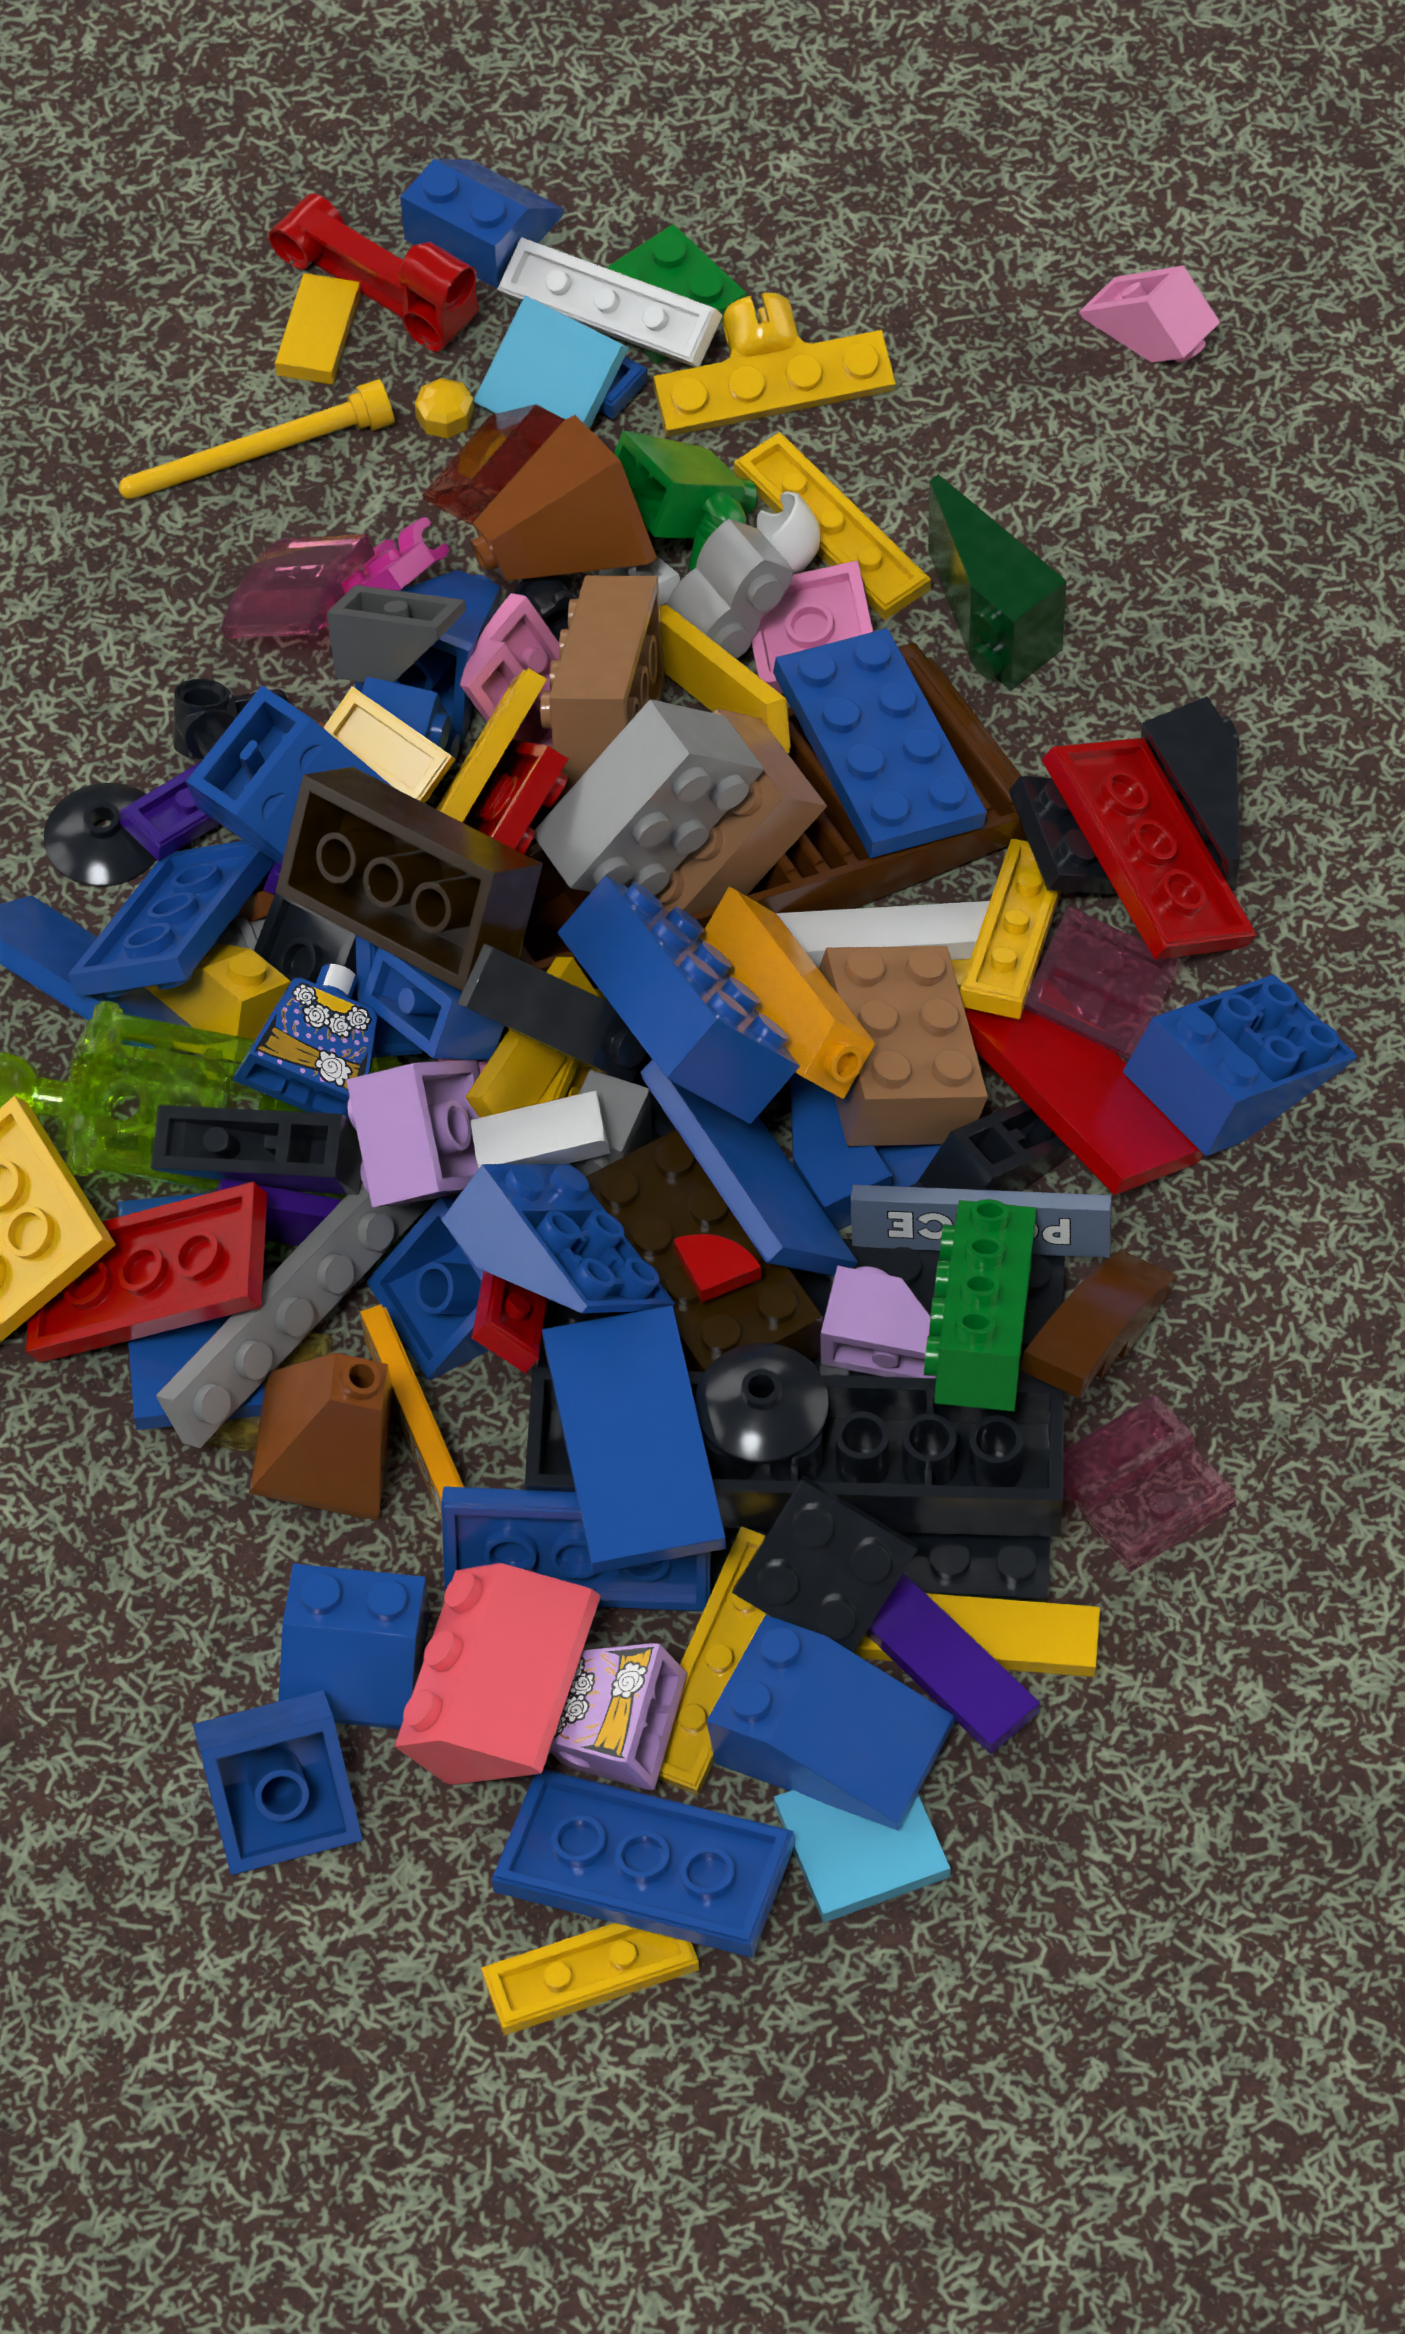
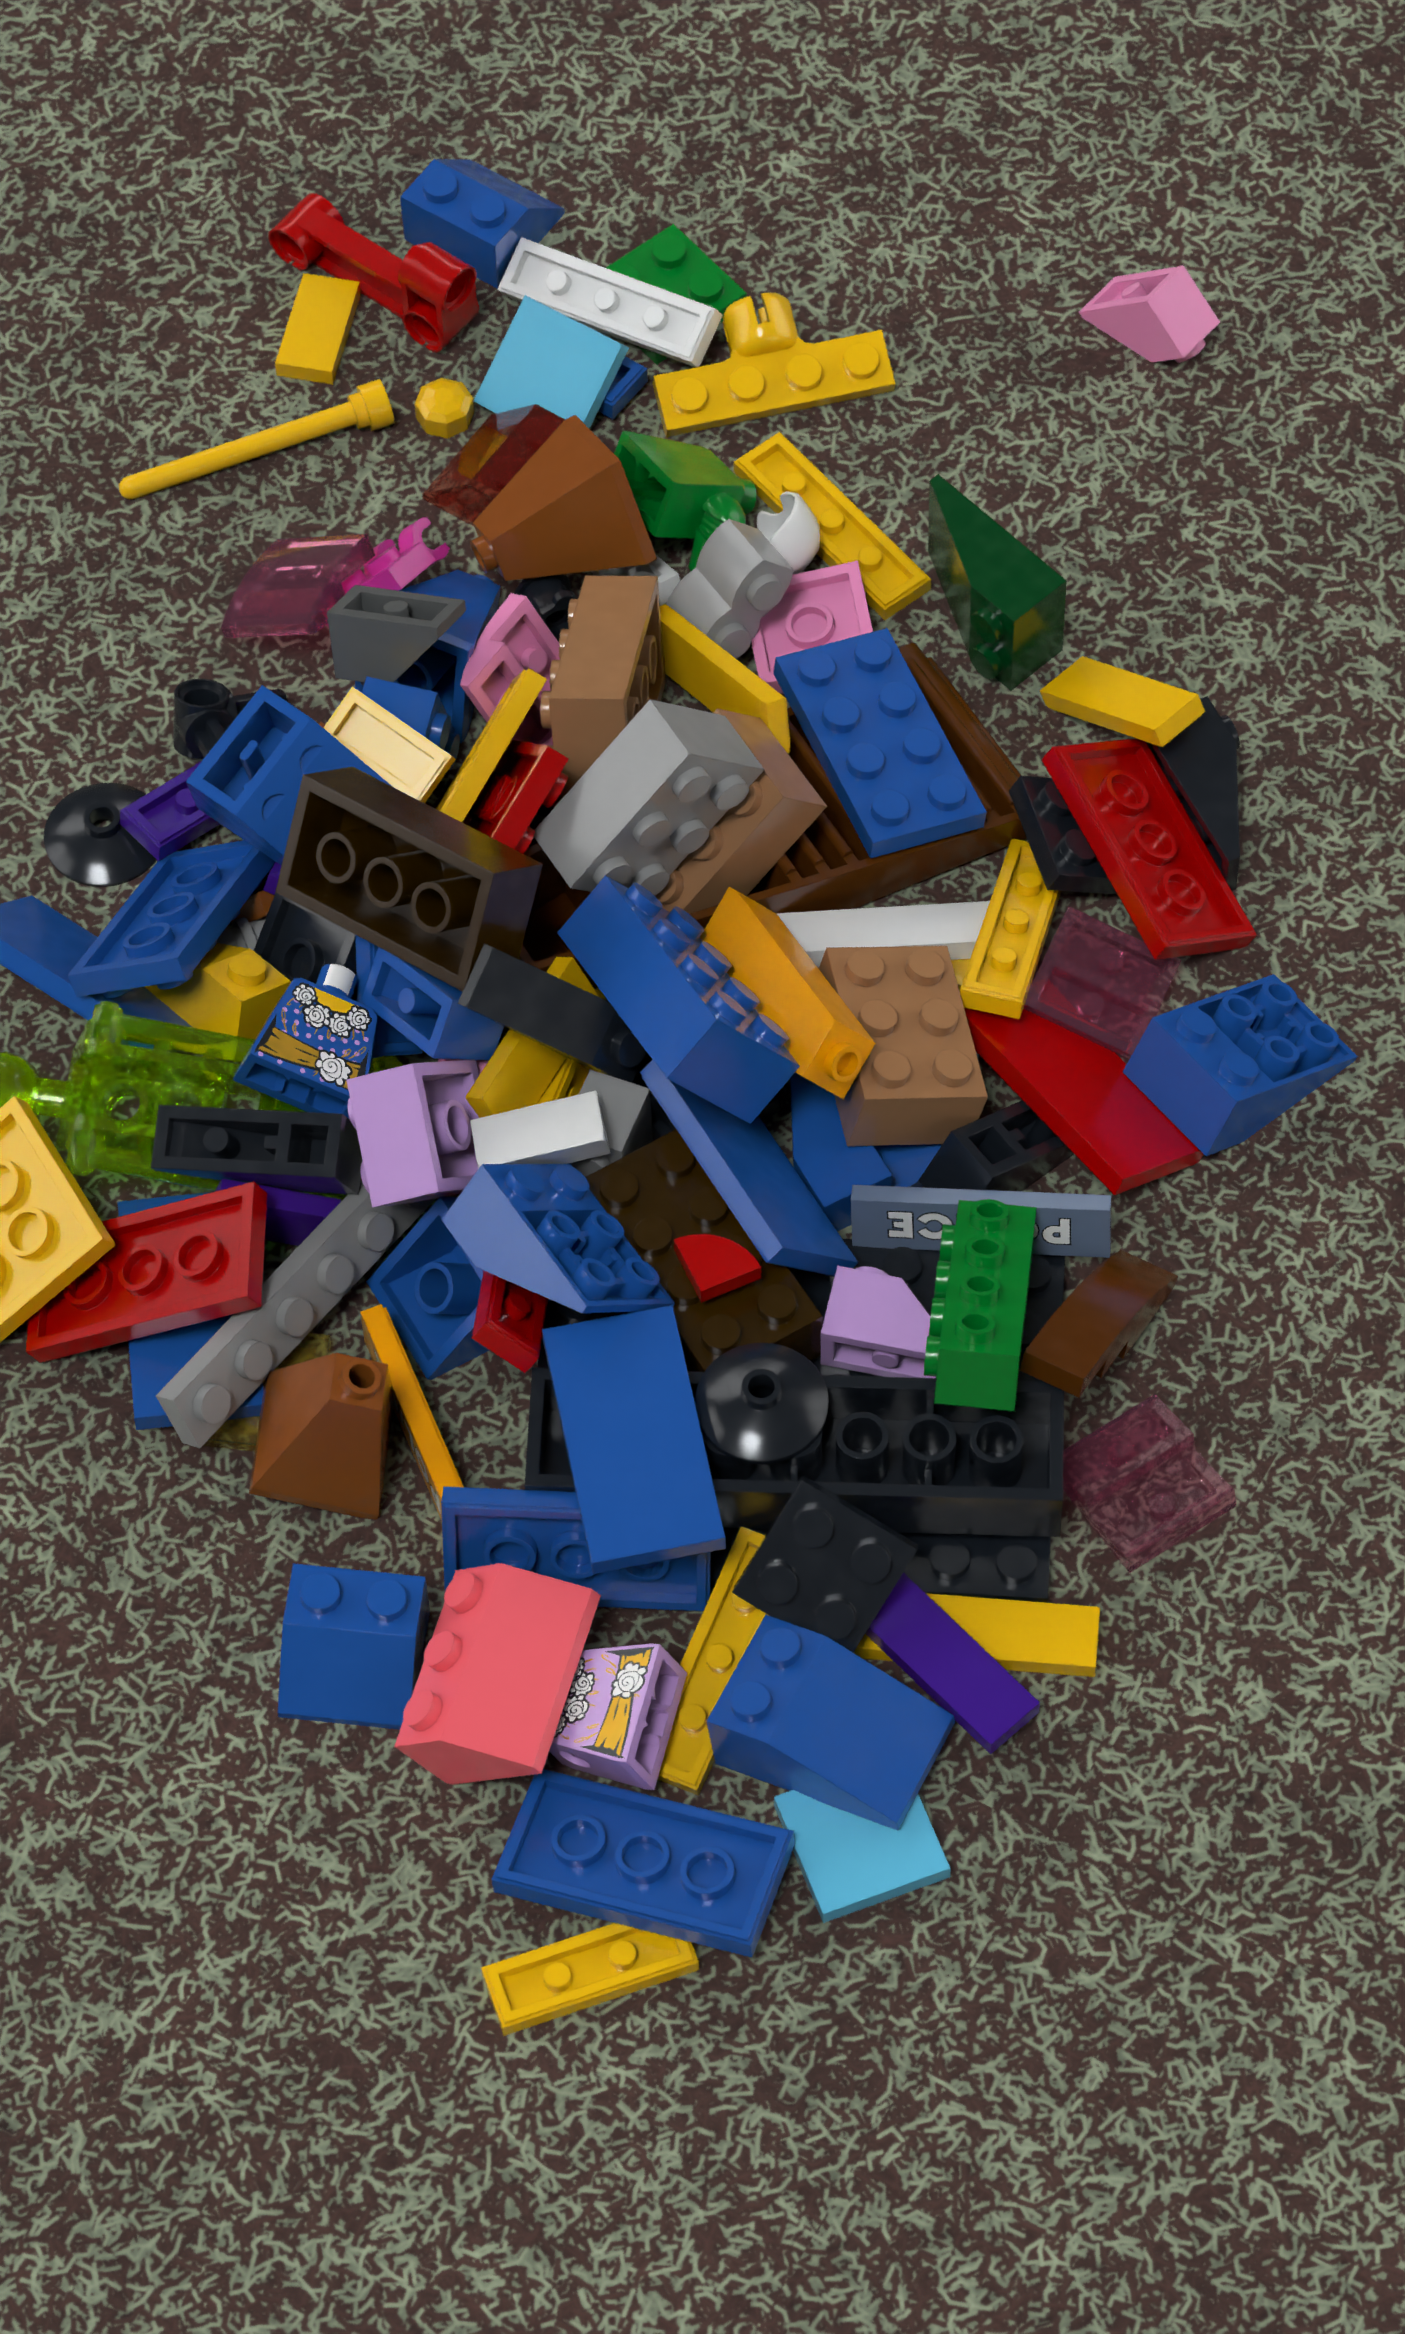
blue slope [193,1690,363,1875] -> none
none -> yellow tile [1039,656,1205,747]

